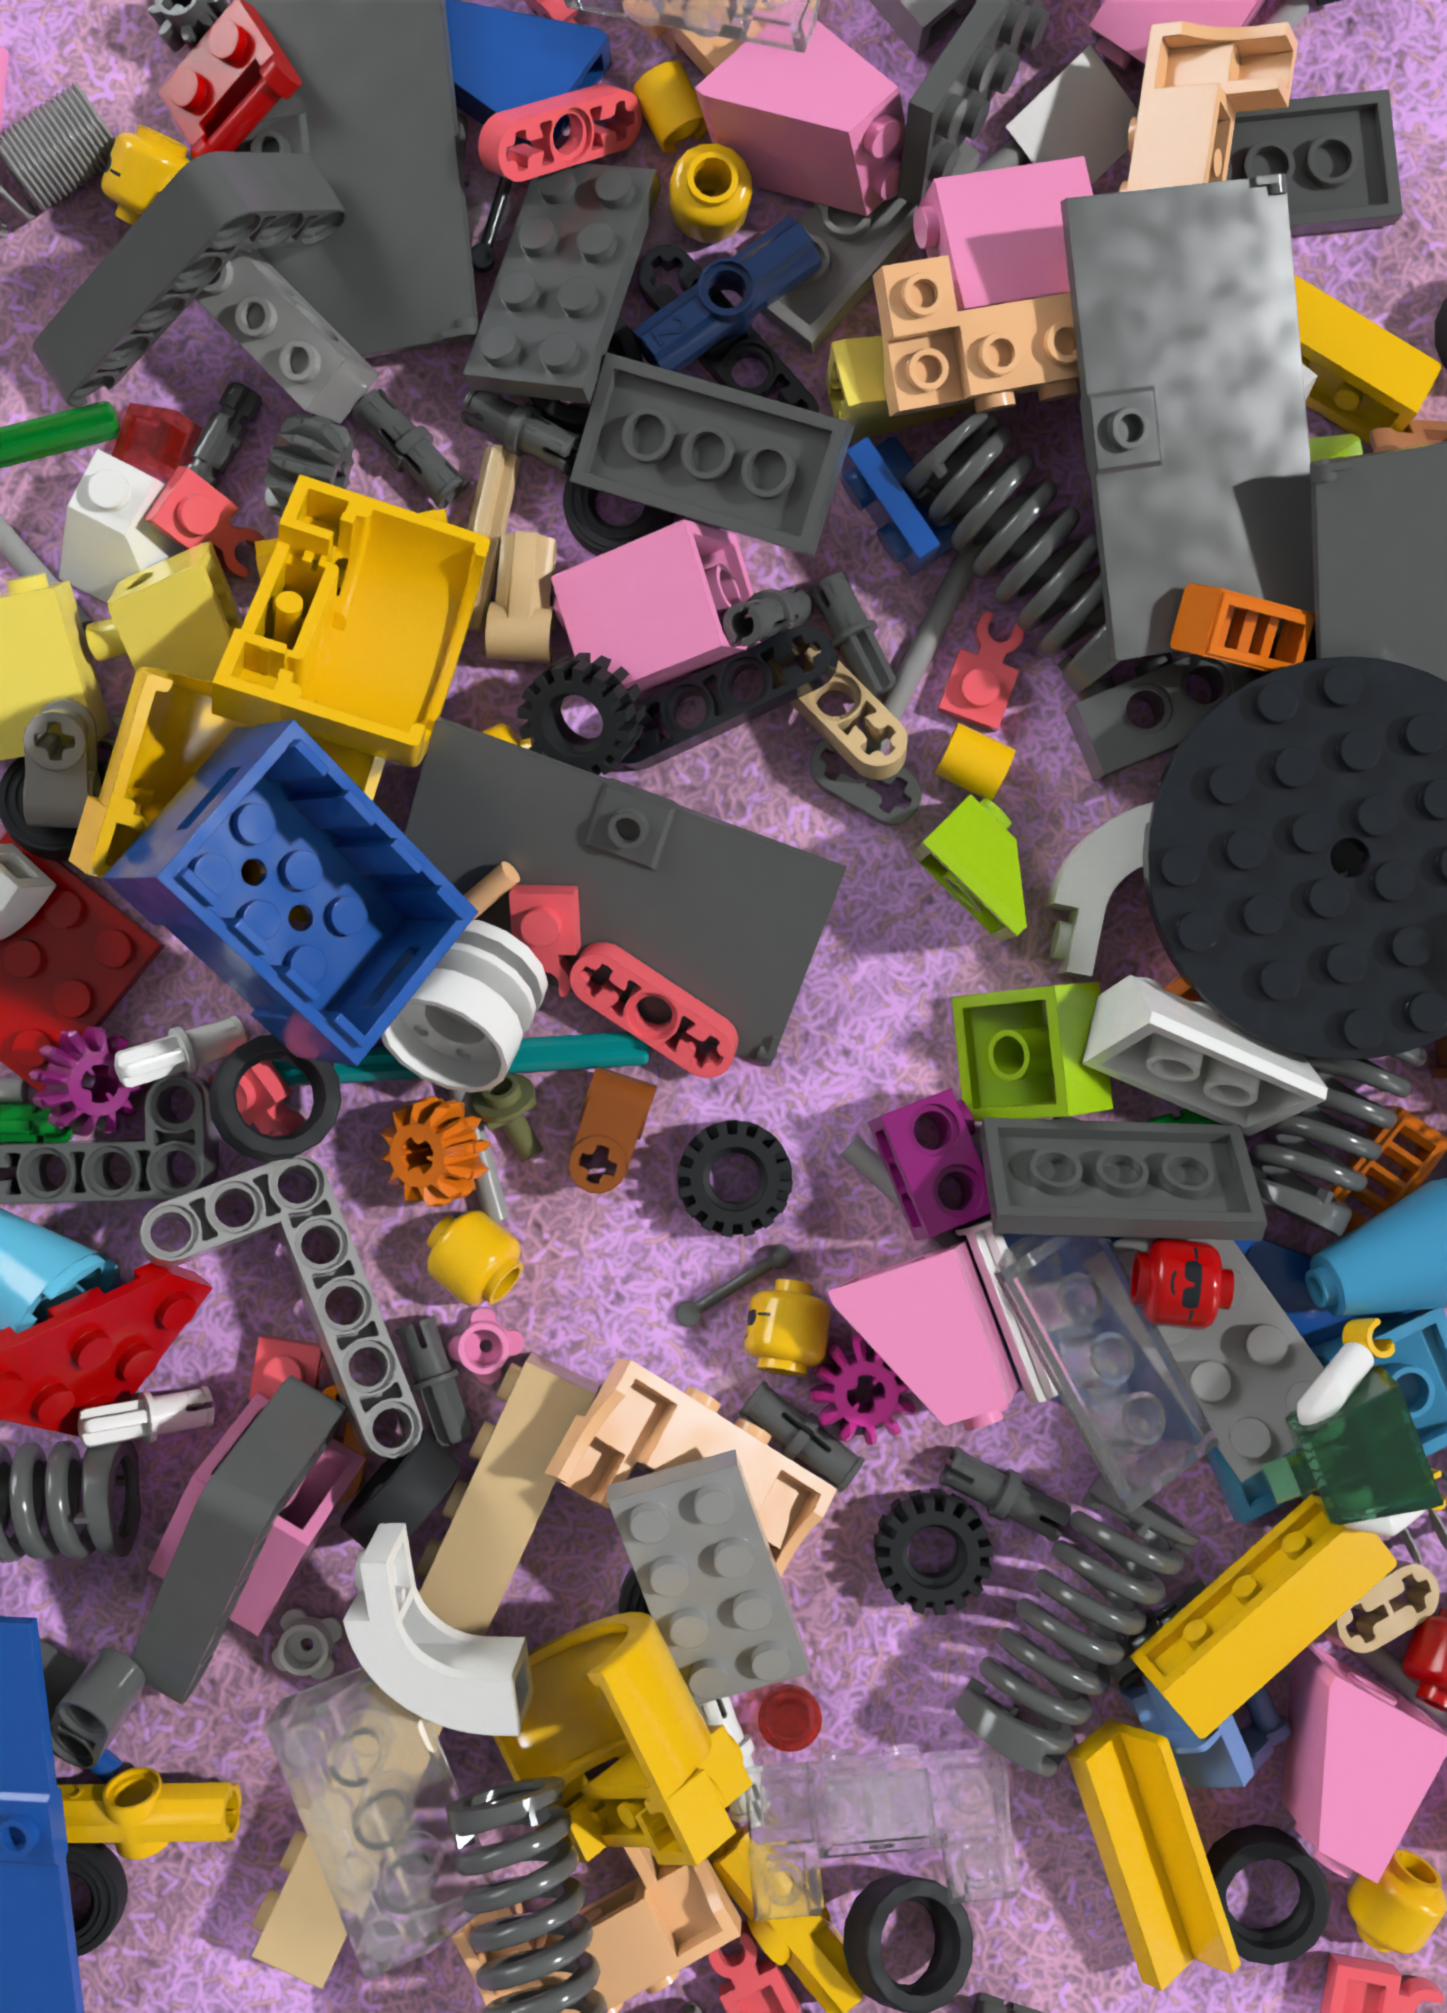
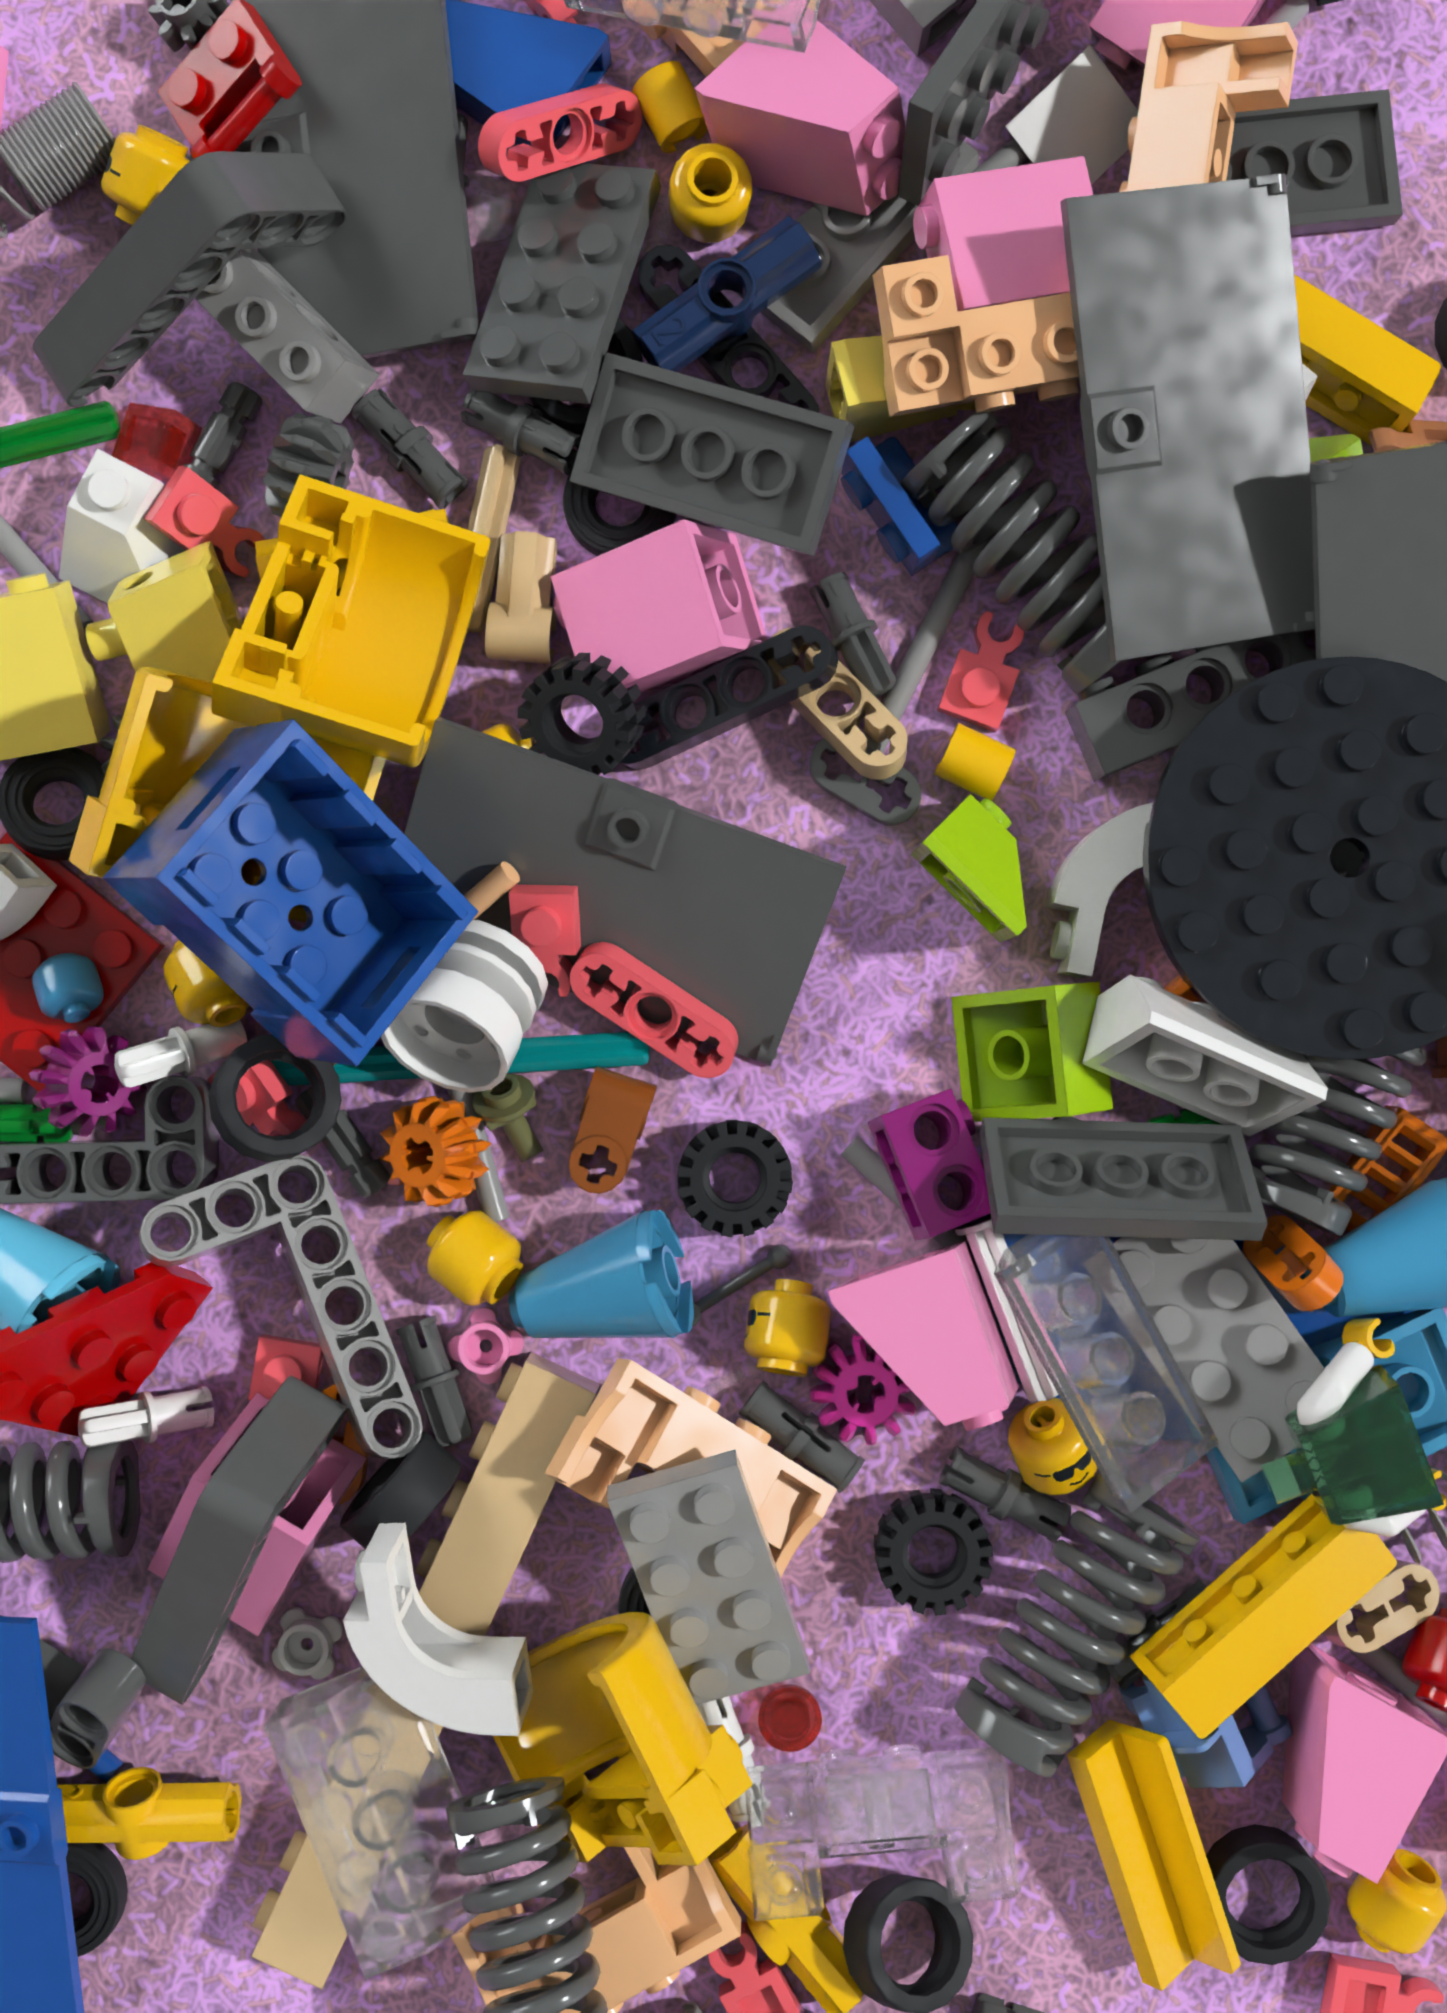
light grey piece [23,699,101,828] -> none
black hinge [471,143,519,273] -> none
dark grey pin [723,586,814,646] -> none
red head [1130,1238,1234,1330] -> none
orange slope [1170,583,1315,673] -> none
none -> dark azure piece [32,953,104,1023]
none -> yellow head [163,940,250,1027]
none -> dark grey axle [295,1086,391,1198]
none -> dark azure cone [508,1209,694,1338]
none -> yellow head [1008,1397,1100,1496]
none -> orange beam [1243,1215,1343,1311]

